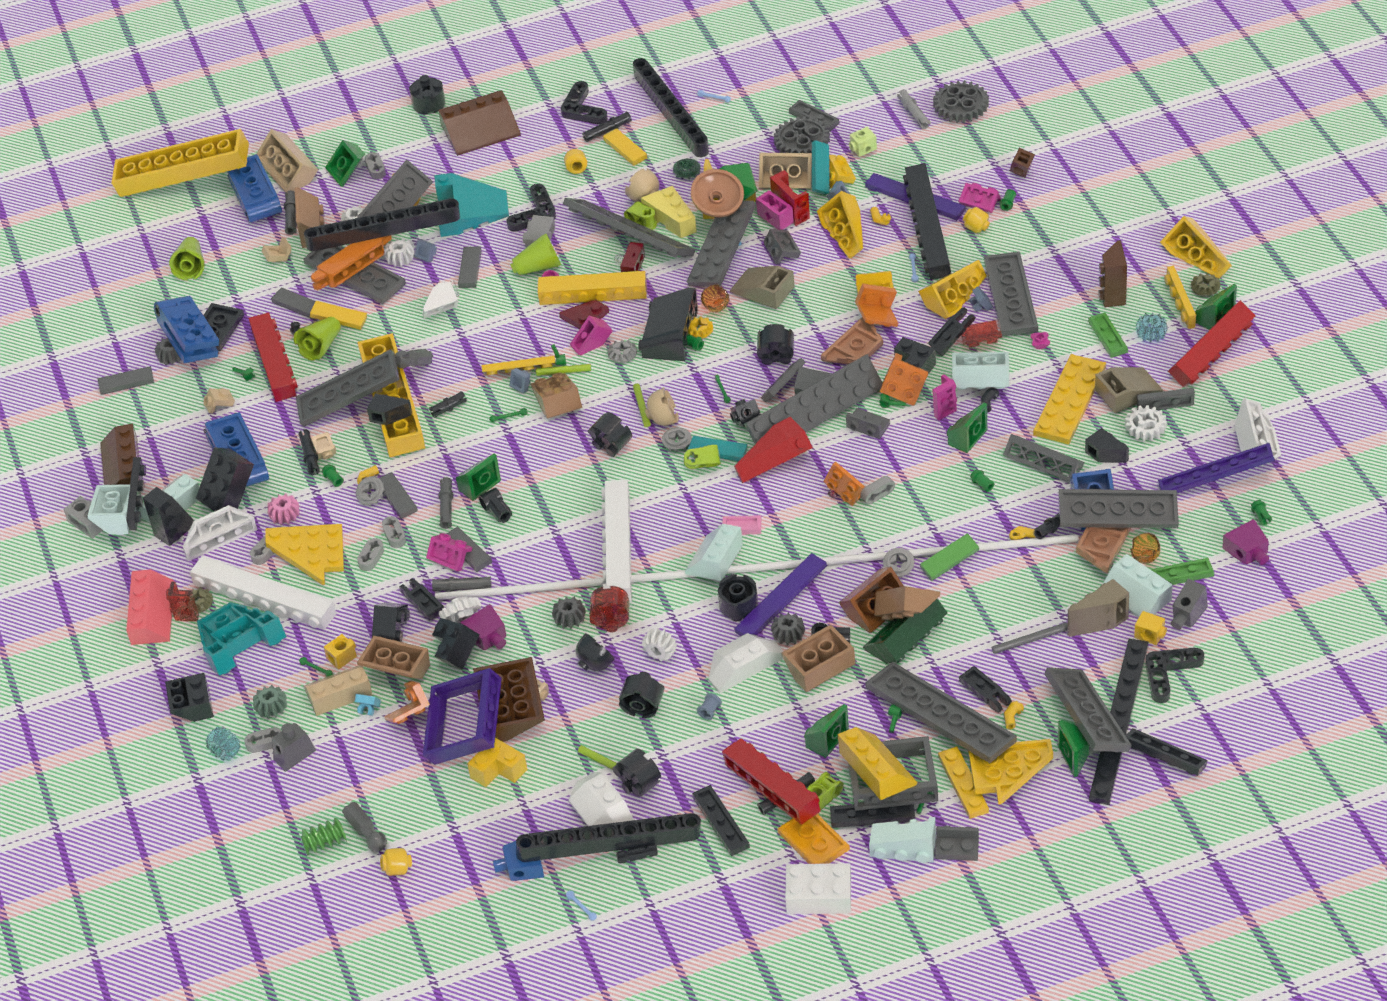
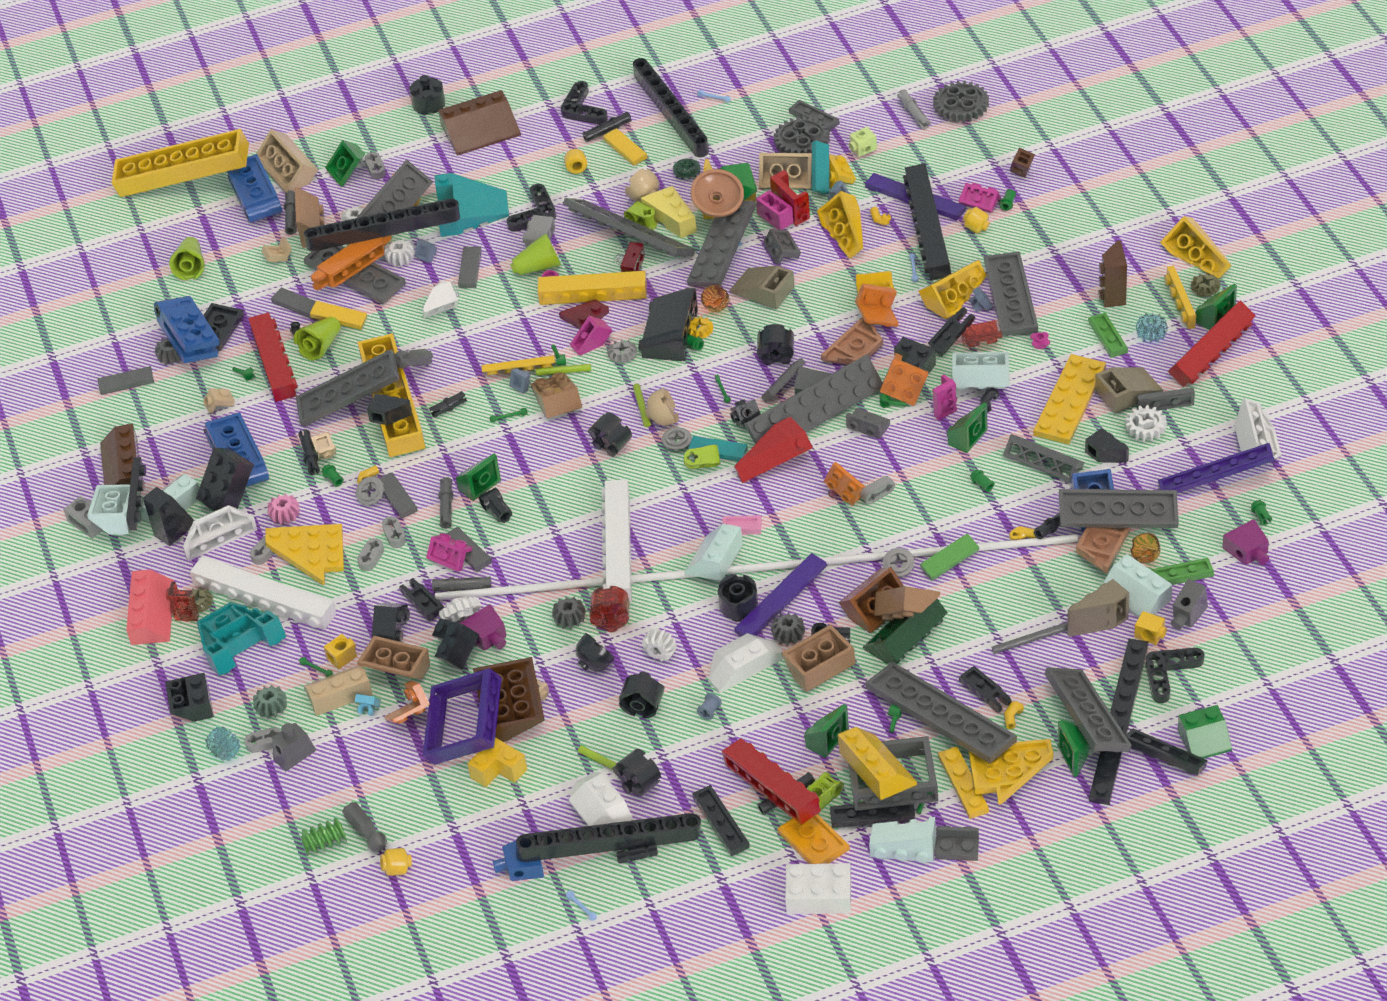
none -> slope [1178,705,1232,758]

